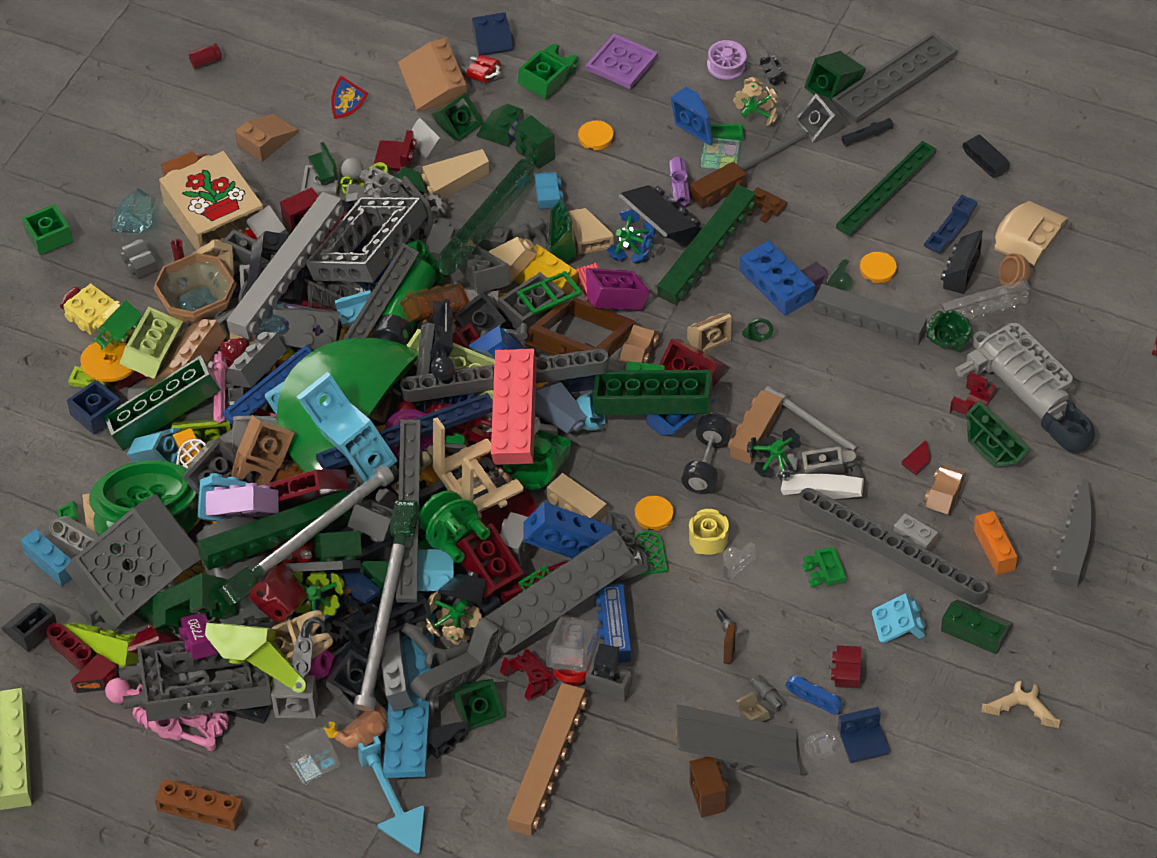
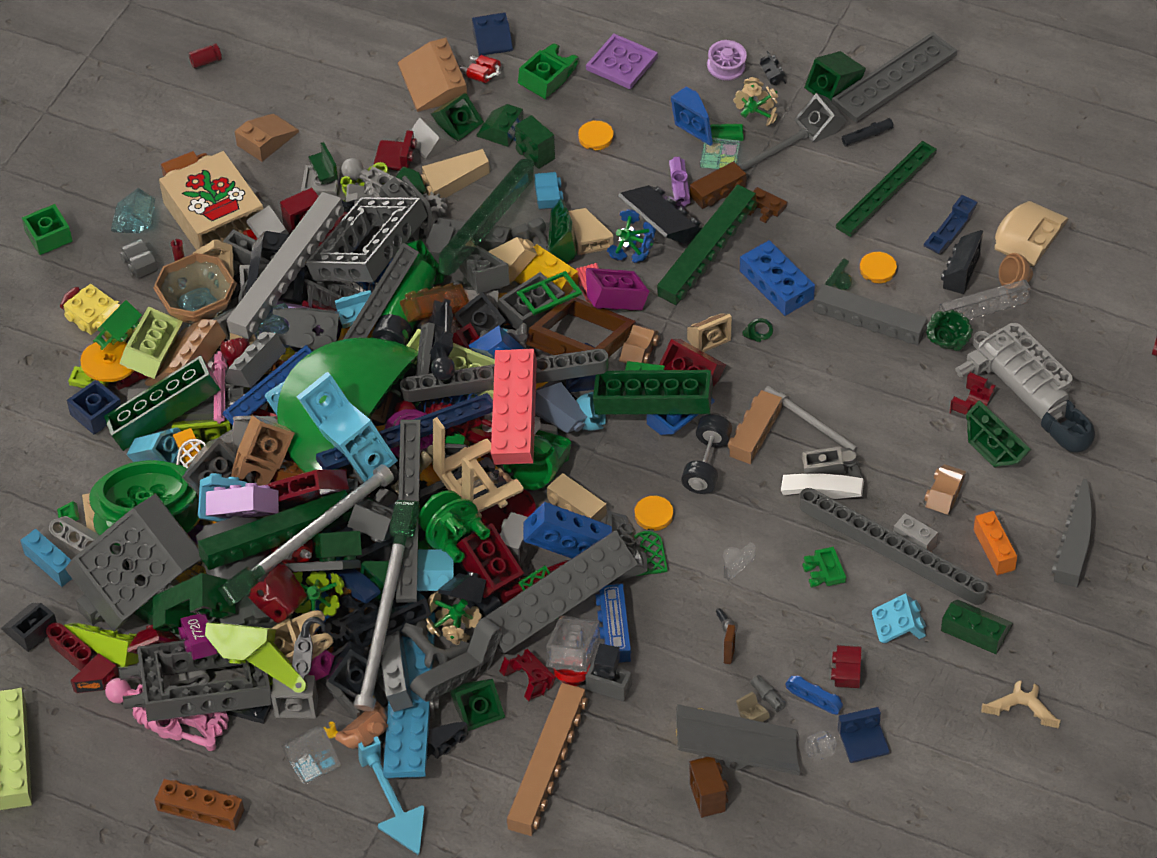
shield [331,75,369,119] -> none
light yellow brick [689,509,729,555] -> none
black plant [747,428,801,480] -> none
clear purple brick [801,261,828,291] -> none
dark red tile [902,440,929,475] -> none
black beam [963,134,1010,178] -> none

